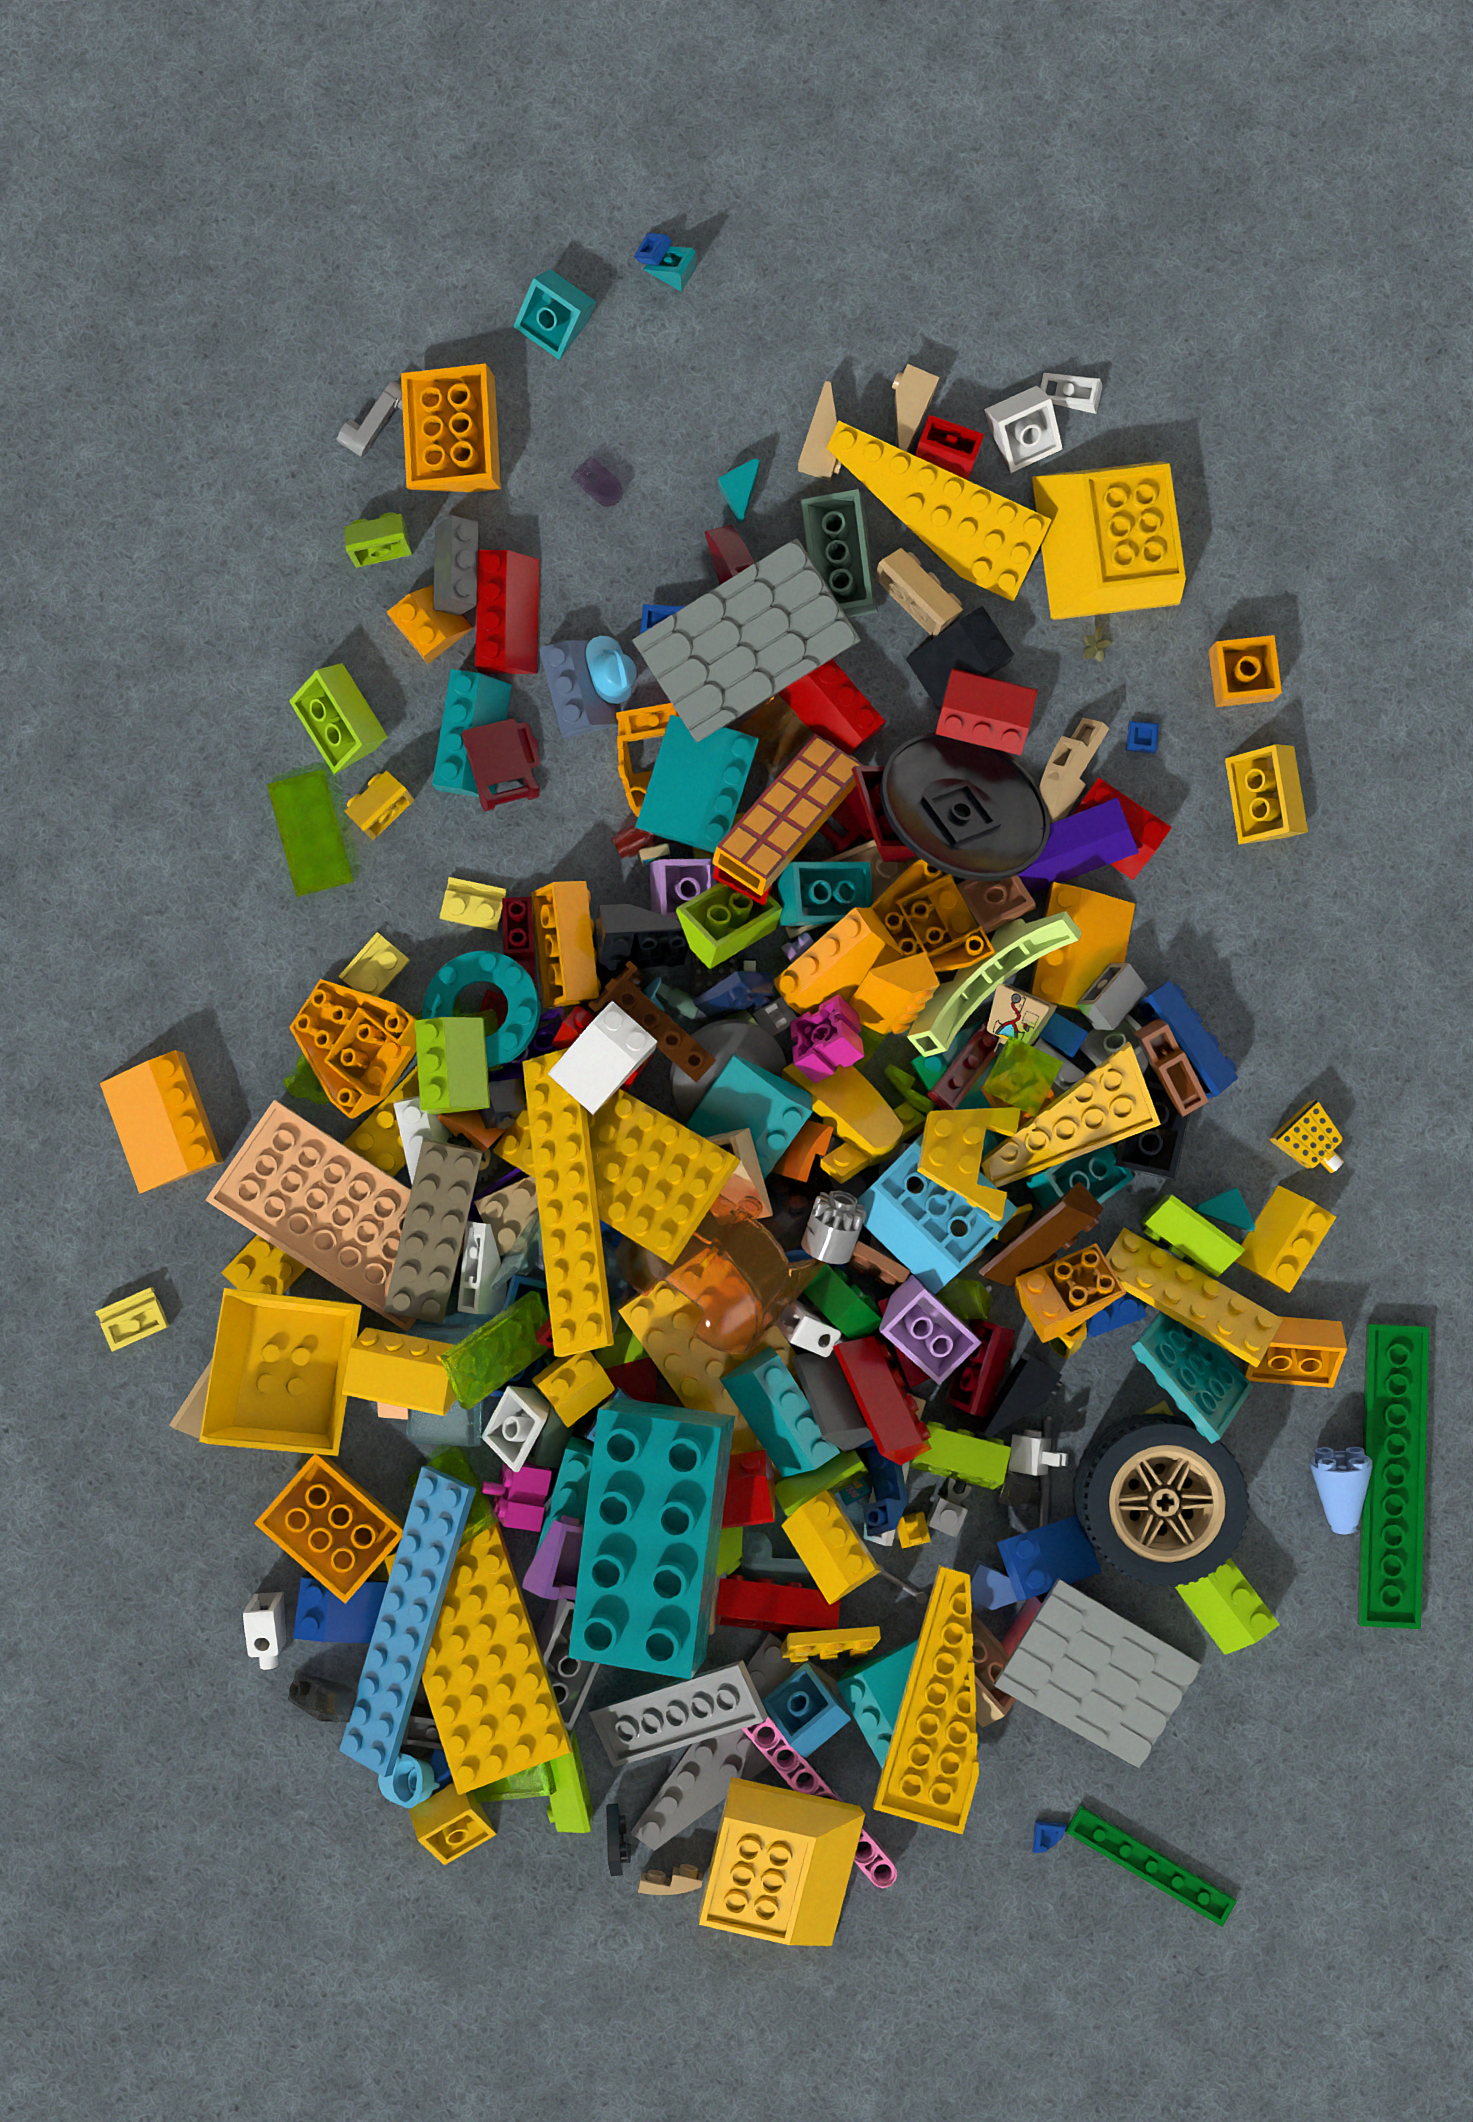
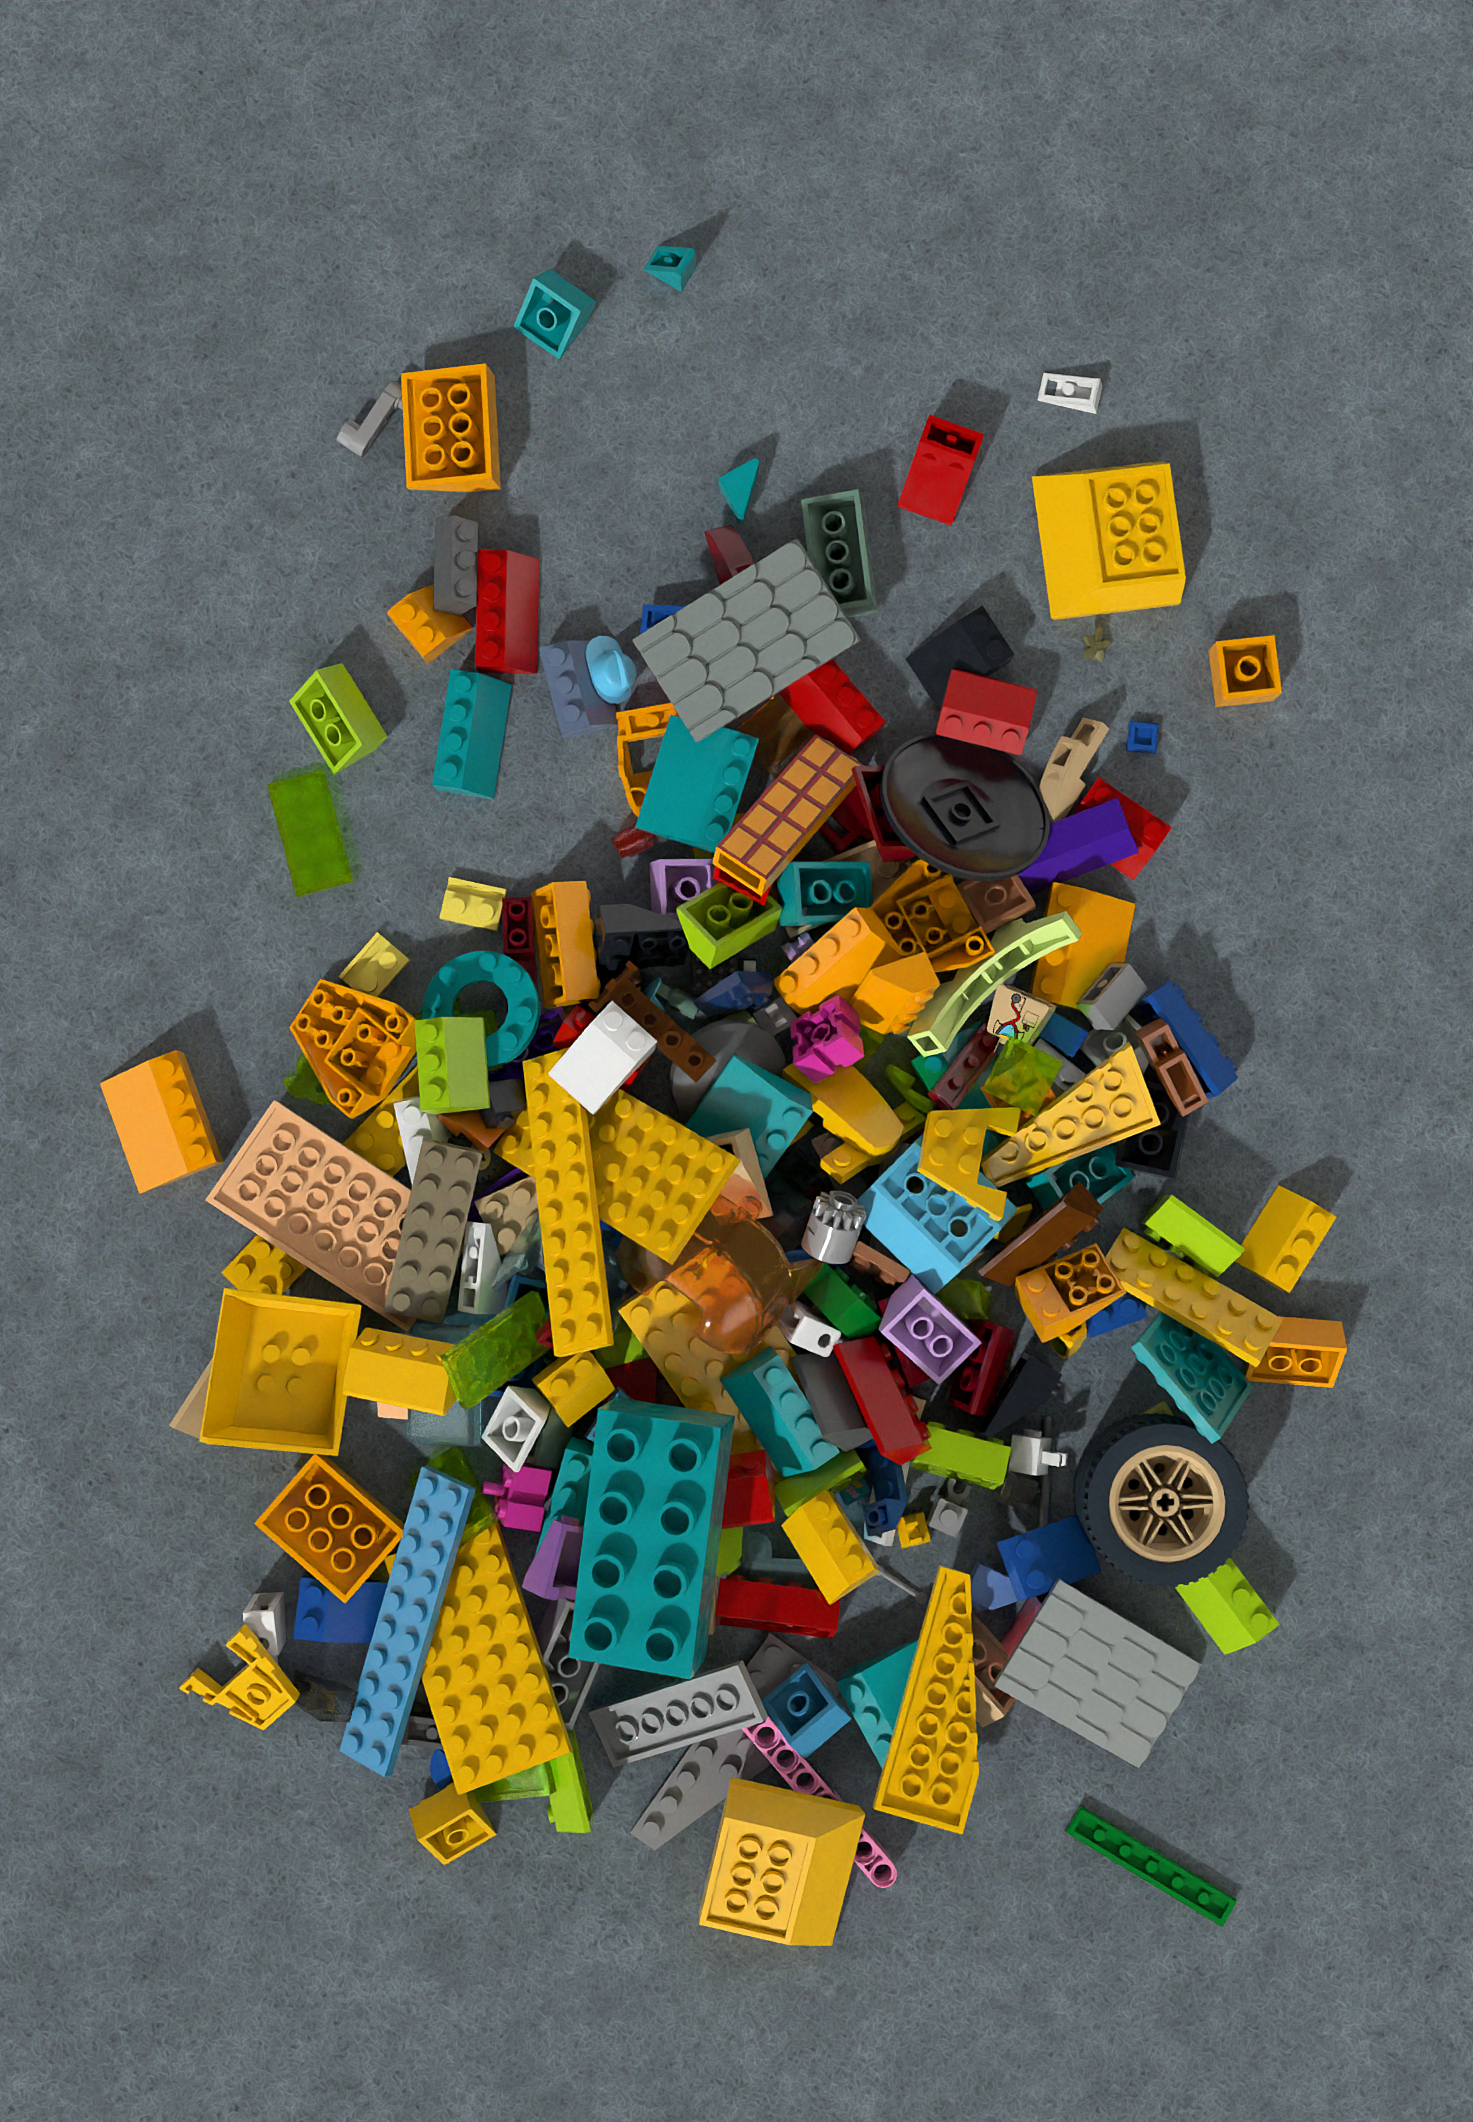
light yellow plate [95,1287,170,1351] -> none
lime slope [344,512,413,568] -> none
yellow slope [344,770,415,840] -> none
medium azure piece [378,1752,440,1808] -> none
dark red piece [462,719,540,812] -> none
red tile [477,989,507,1026] -> none
clear purple plate [570,456,622,507] -> none
black hinge [606,1803,631,1876] -> none
blue tile [634,233,672,265] -> none
tan slope [638,1864,703,1895] -> none
tan tile [639,843,671,867] -> none
orange slope [770,1120,834,1182] -> none
yellow plate [780,1626,881,1662] -> none
tan slope [798,381,842,481] -> none
yellow wing [826,420,1052,602] -> none
tan slope [875,548,963,638] -> none
tan slope [892,364,940,452] -> none
white slope [984,385,1063,473] -> none
blue tile [1032,1820,1066,1853] -> none
teal slope [1192,1187,1255,1231] -> none
yellow slope [1225,744,1308,844] -> none
yellow torso [1269,1100,1344,1173] -> none
light blue cone [1310,1447,1373,1534] -> none
green plate [1357,1324,1429,1629] -> none
none -> yellow wing [179,1624,300,1731]

